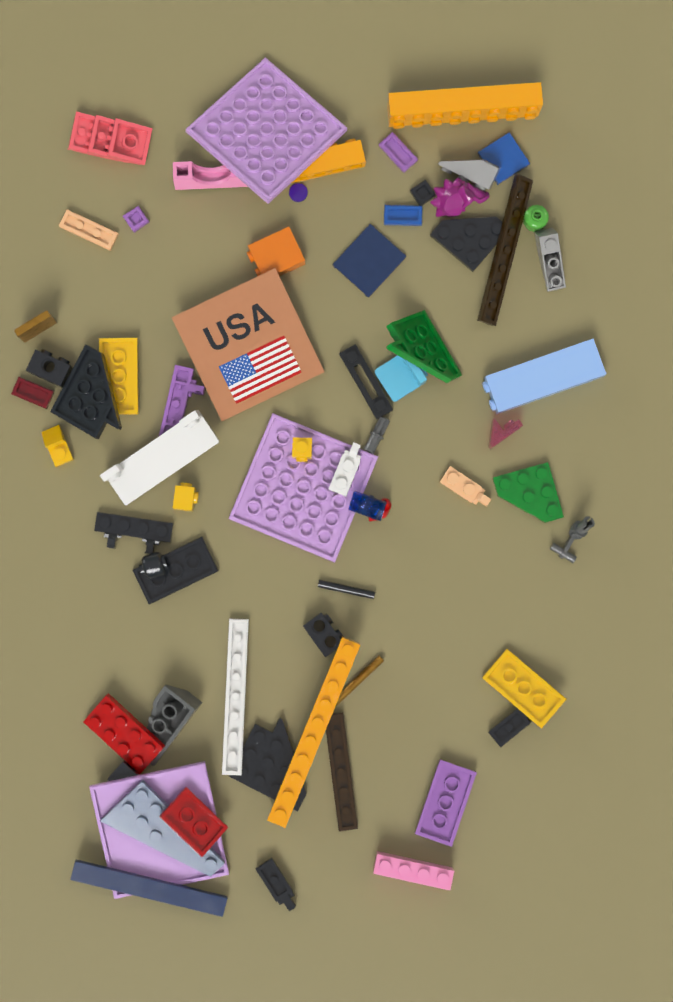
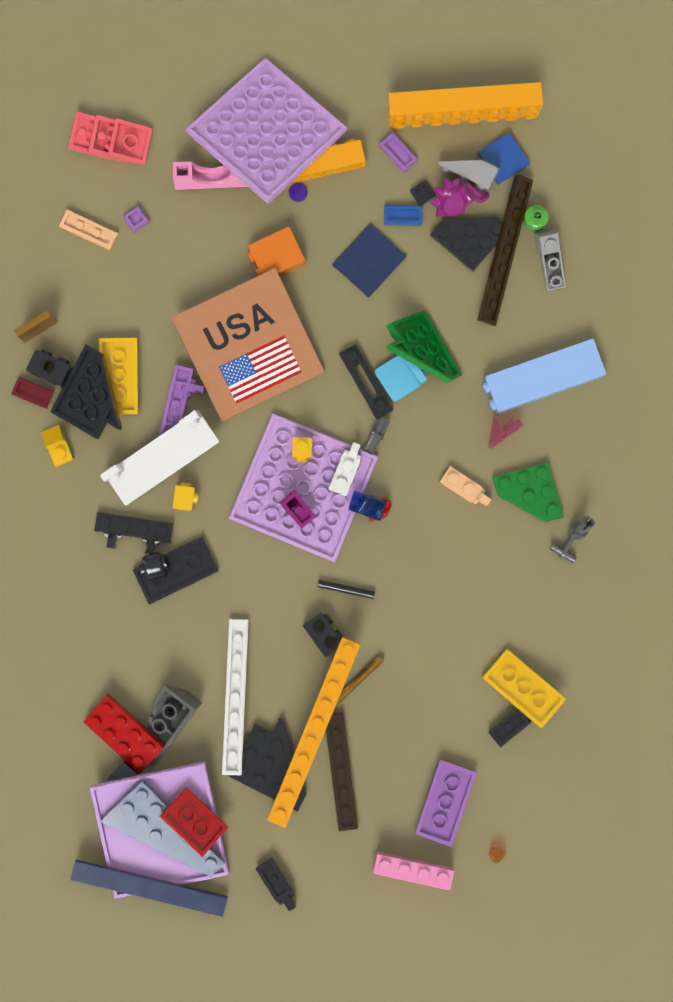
none -> magenta slope [279,490,316,529]
none -> clear orange hinge [489,846,506,864]

